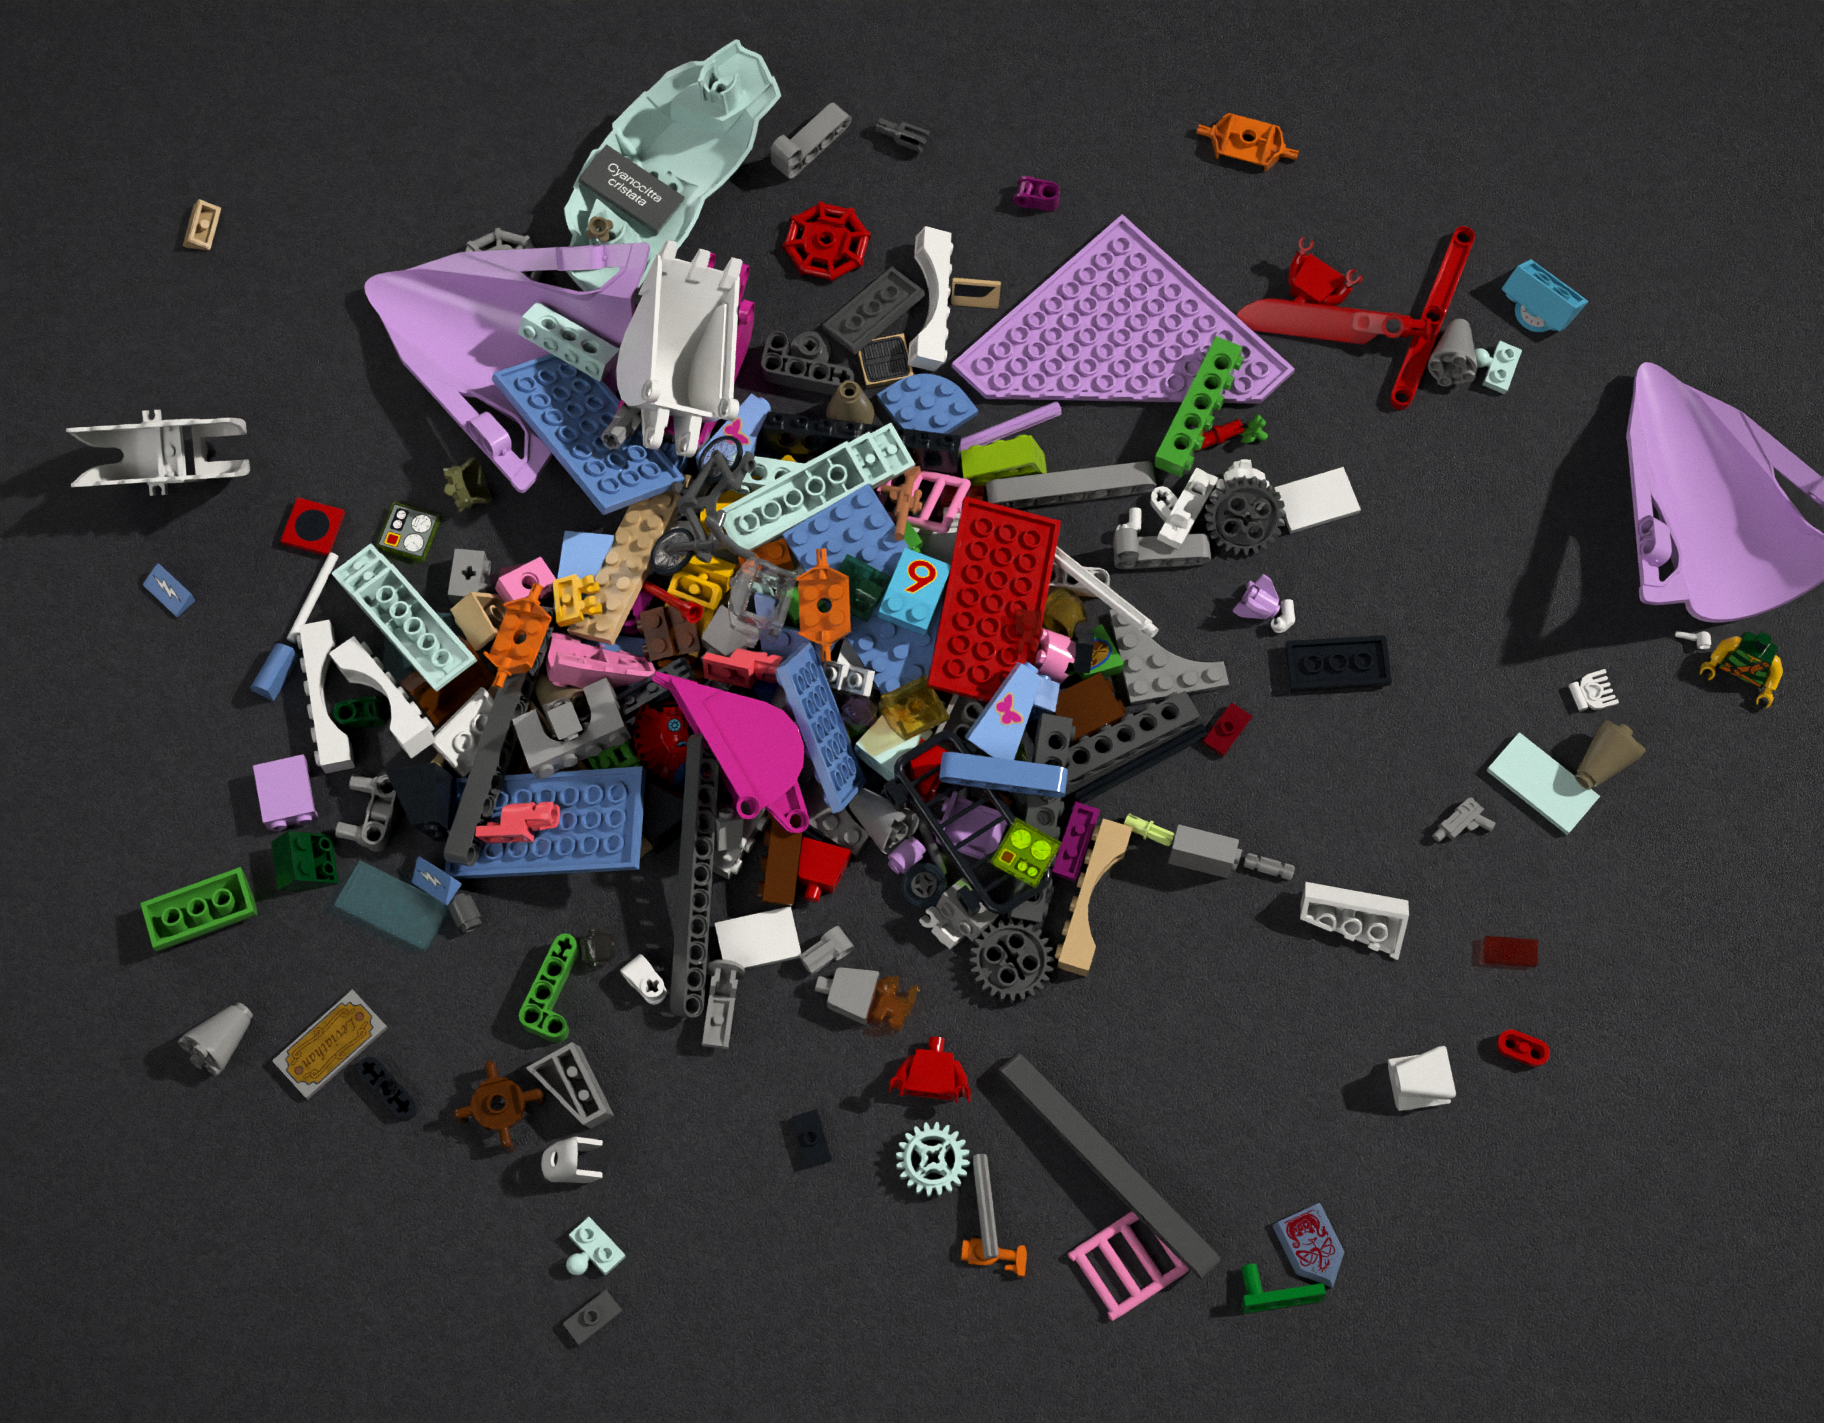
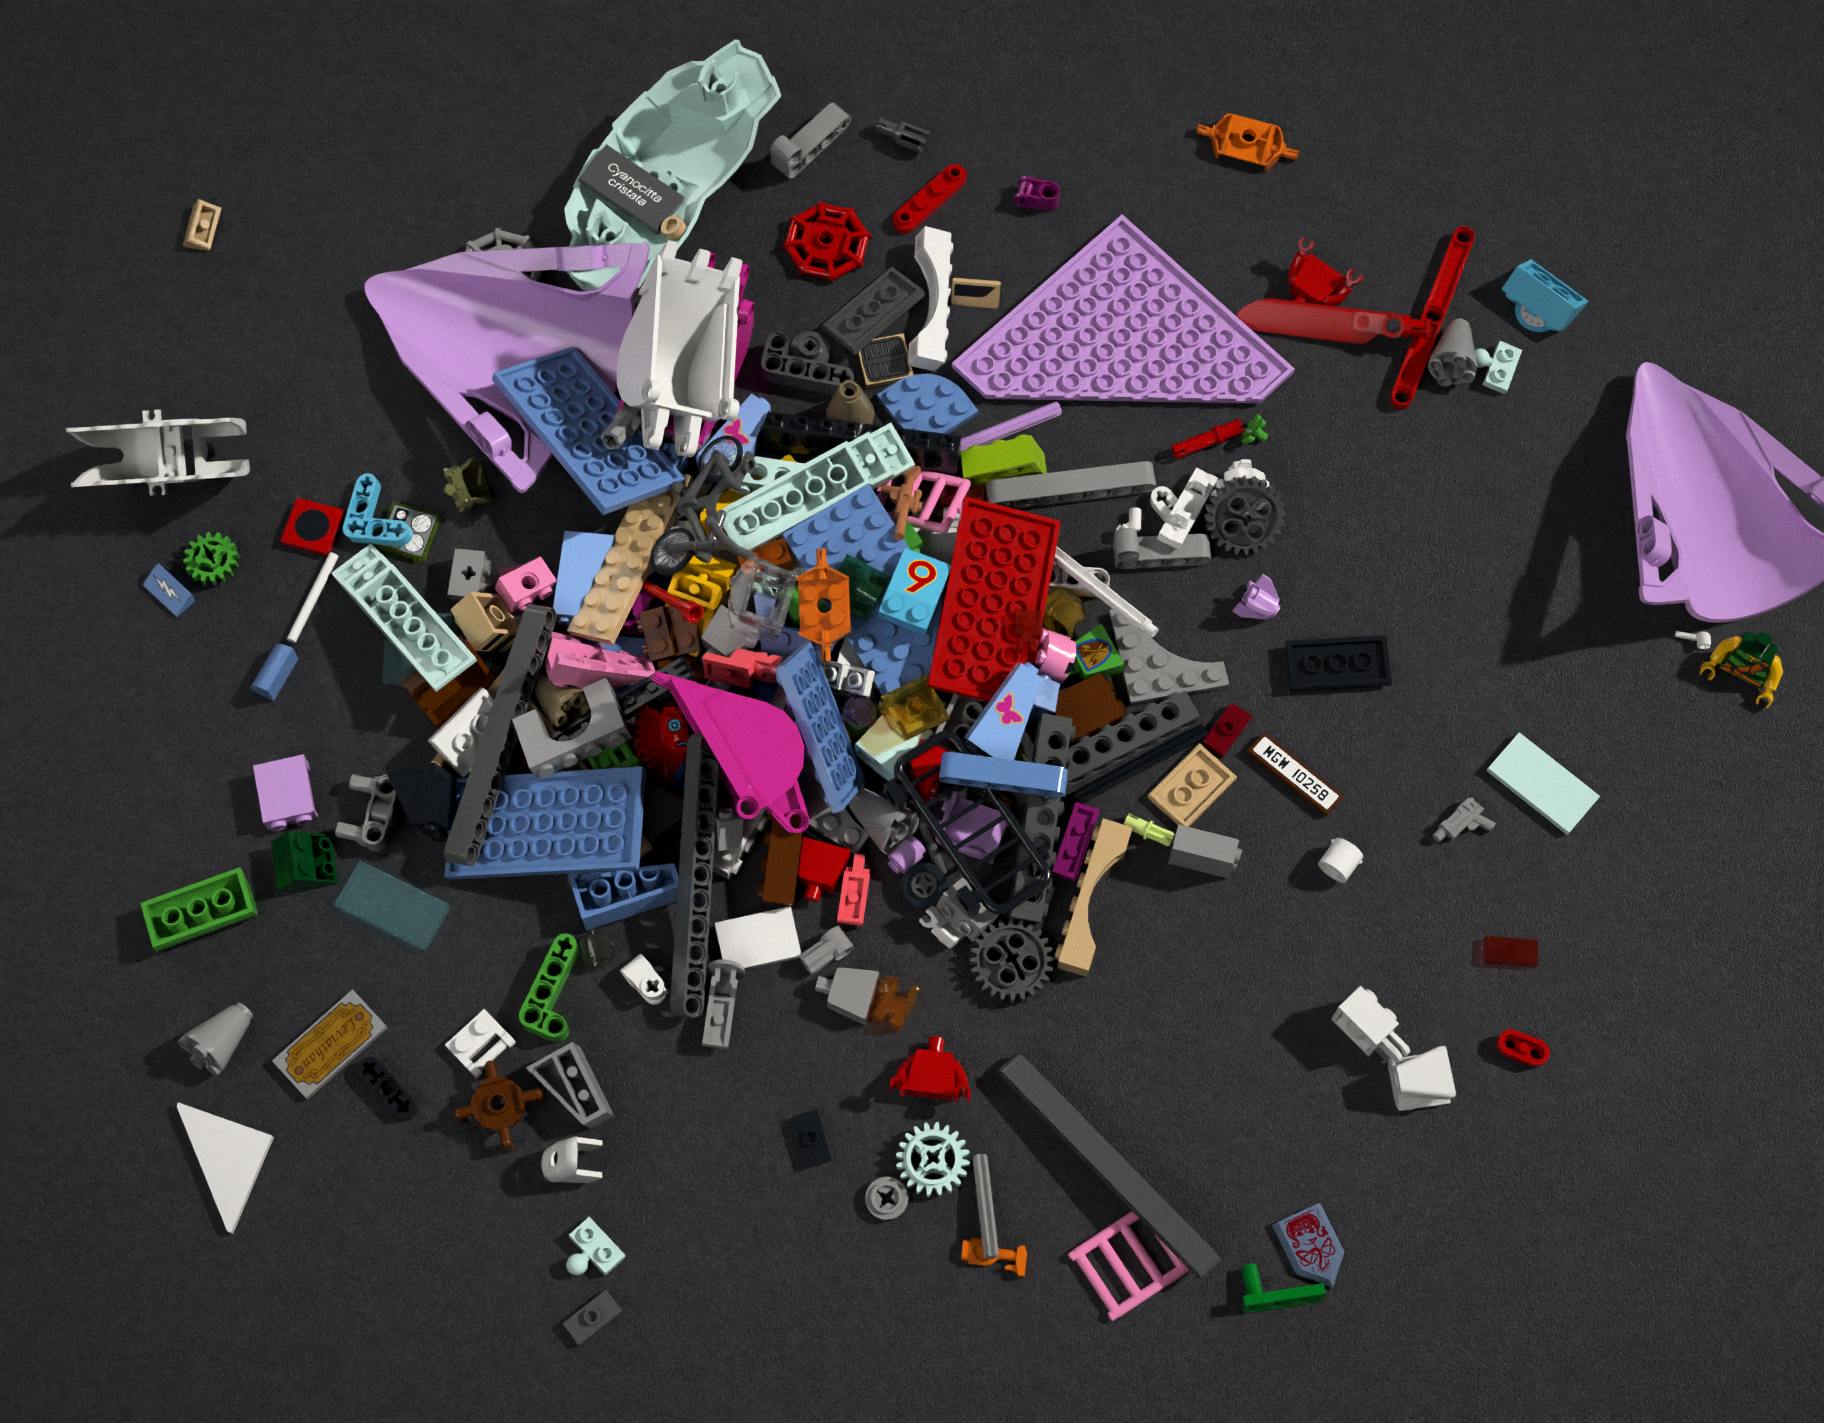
white arch [296,620,355,774] -> none
white arch [329,636,436,758] -> none
dark green piece [333,696,385,731] -> none
medium blue slope [412,856,462,906] -> none
dark grey brick [448,893,482,934] -> none
coral plate [475,802,560,844] -> none
orange plate [483,583,552,689] -> none
light aqua brick [518,302,619,382] -> none
light grey brick [542,696,583,741] -> none
yellow plate [553,574,602,627] -> none
dark tan plate [586,216,614,242] -> none
clear neon green tile [990,817,1062,889] -> none
black piece [1074,630,1095,674] -> none
bright green brick [1155,336,1244,478] -> none
light grey axle [1244,853,1295,880] -> none
white arm [1271,599,1295,633] -> none
white tile [1274,467,1361,534] -> none
white wedge [1300,882,1409,960] -> none
white piece [1569,669,1619,712] -> none
dark tan cone [1575,720,1646,790] -> none
none -> white tile [177,1103,274,1234]
none -> bright green gear [183,532,240,586]
none -> medium azure beam [343,473,413,546]
none -> white plate [445,1009,516,1079]
none -> medium blue wedge [568,863,678,931]
none -> tan tile [661,215,686,240]
none -> coral hinge [837,853,870,927]
none -> light grey gear [865,1177,908,1220]
none -> red plate [893,164,967,234]
none -> tan tile [1147,743,1237,827]
none -> tile [1247,732,1343,817]
none -> white piece [1318,838,1363,883]
none -> white brick [1331,986,1410,1063]

